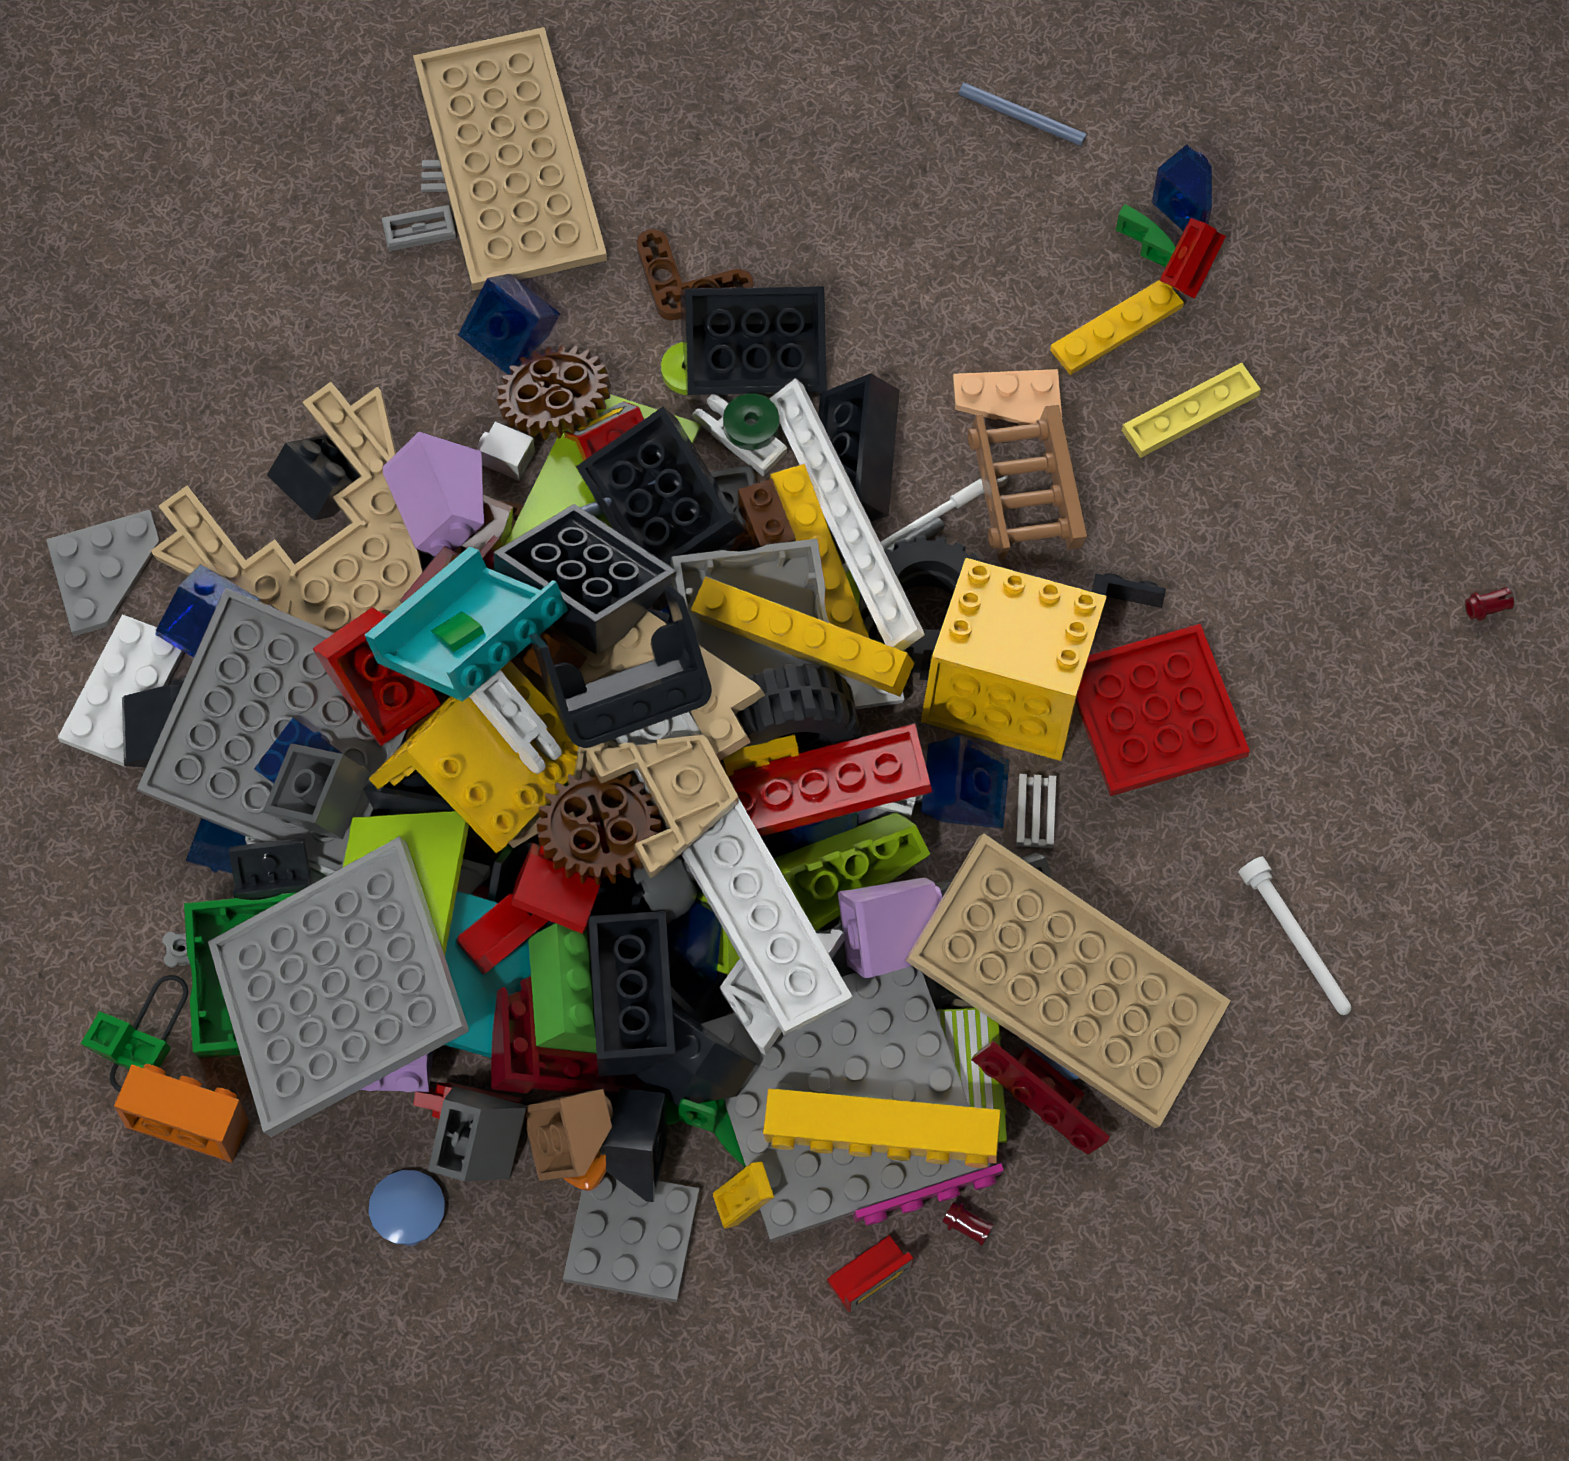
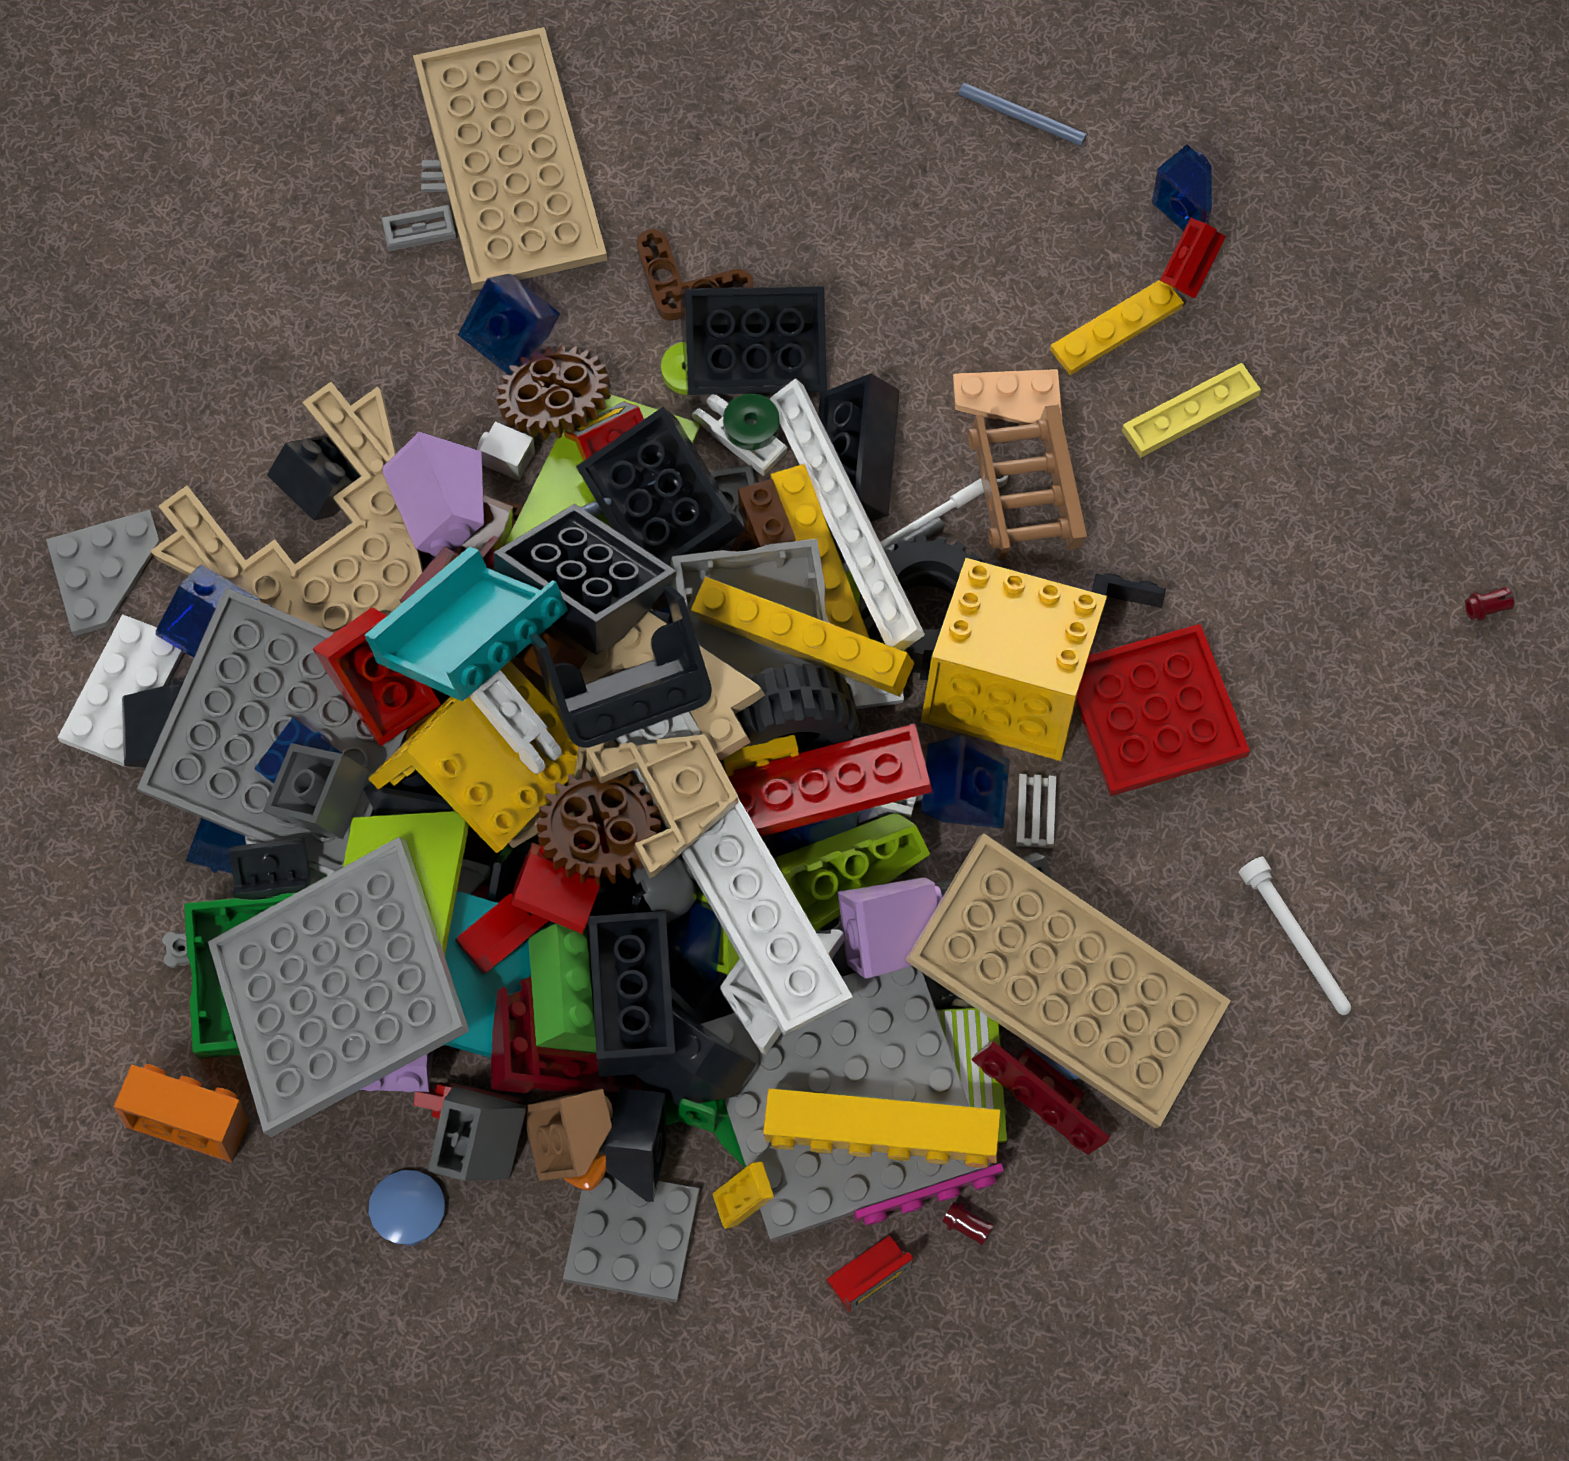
green slope [80,1011,171,1070] -> none
black piece [109,975,189,1092] -> none
green slope [431,612,485,652] -> none
green slope [1116,204,1176,268] -> none

